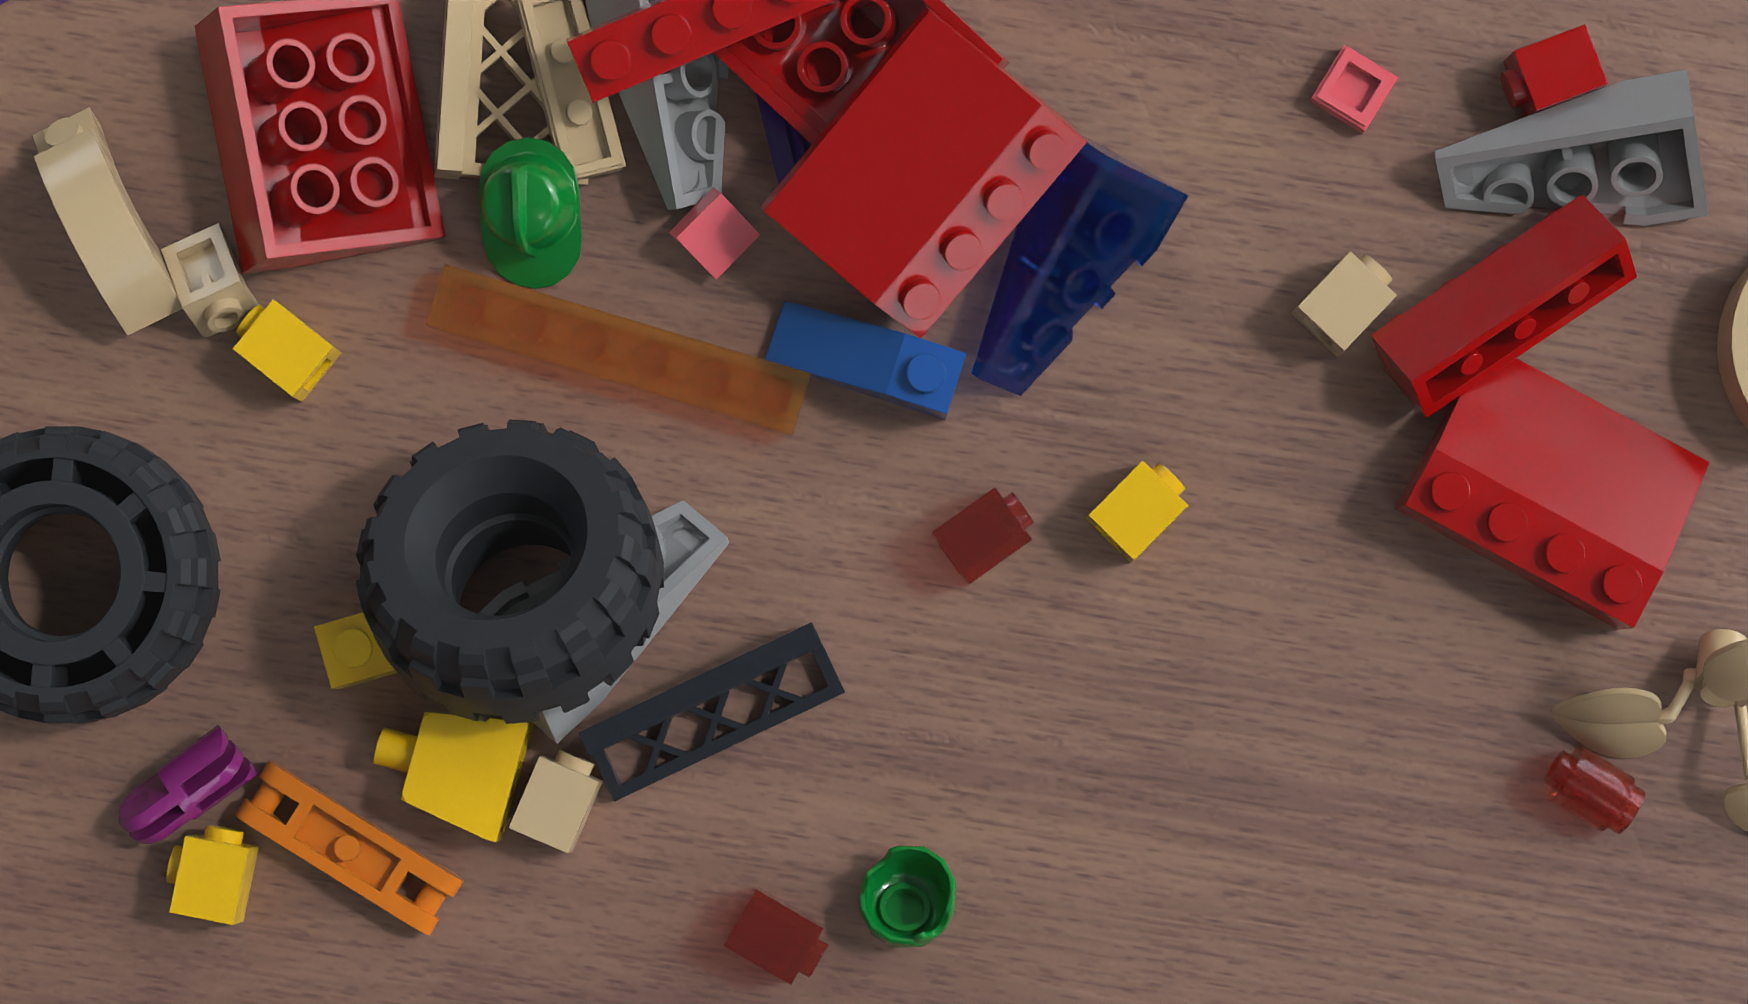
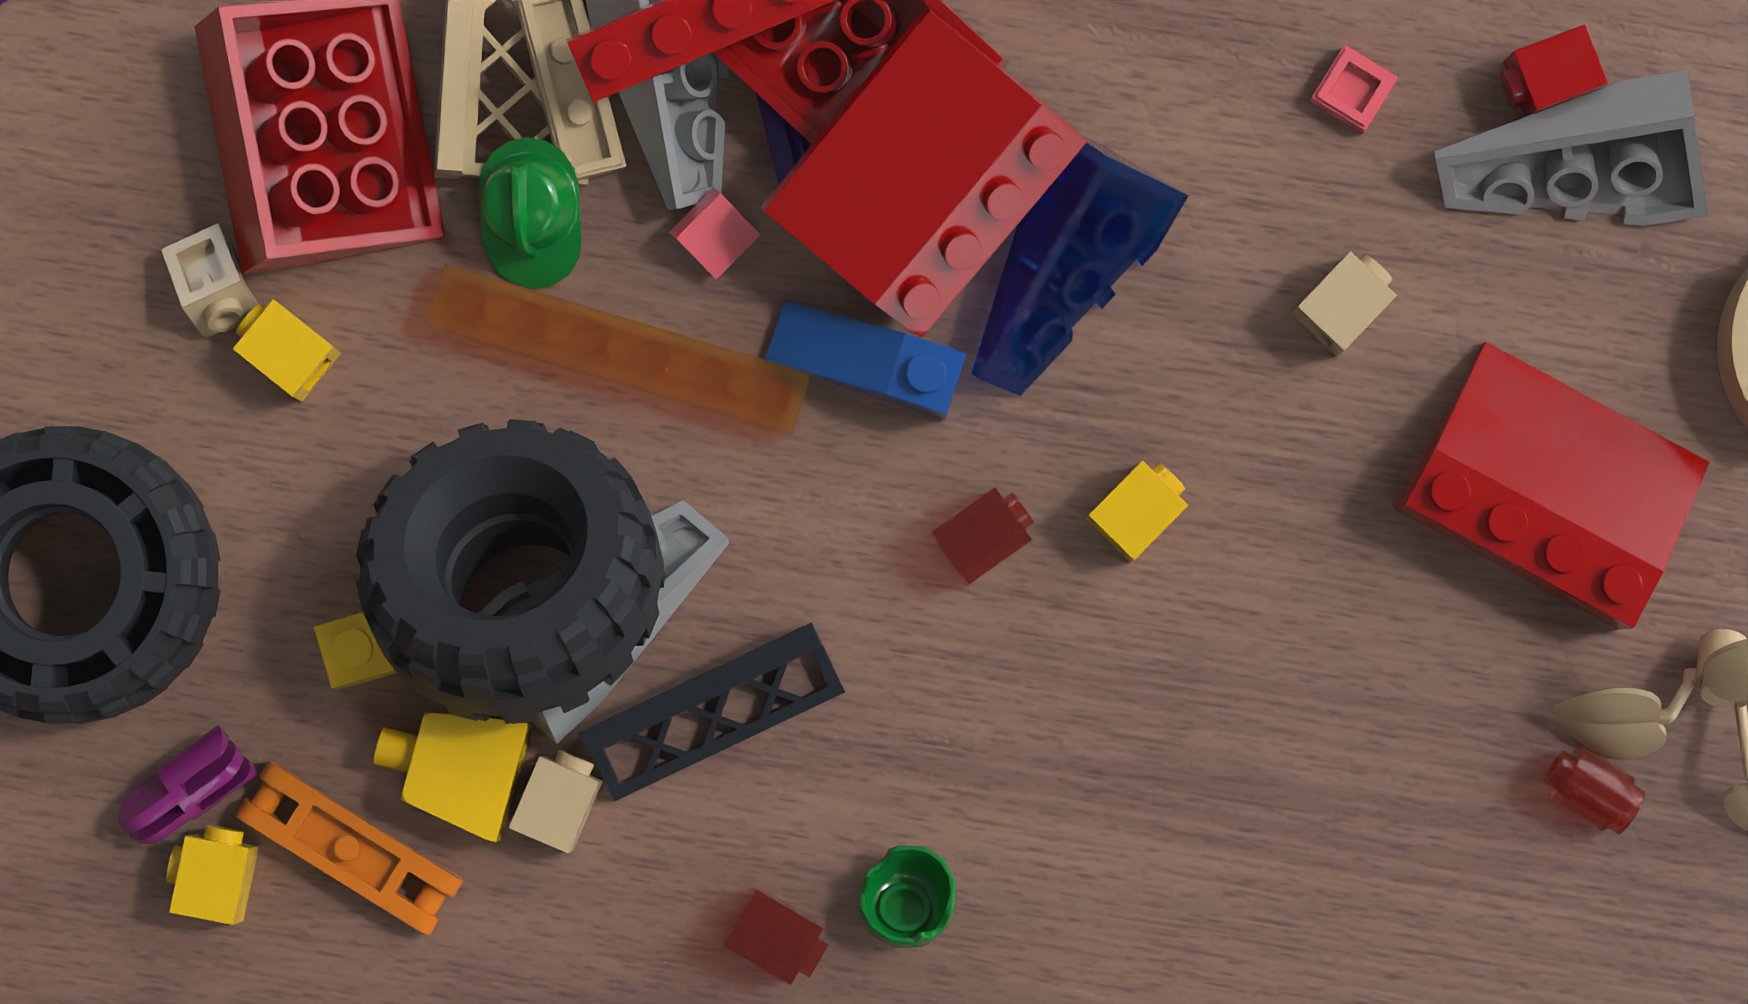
tan arch [33,107,182,335] -> none
red brick [1371,194,1637,418] -> none

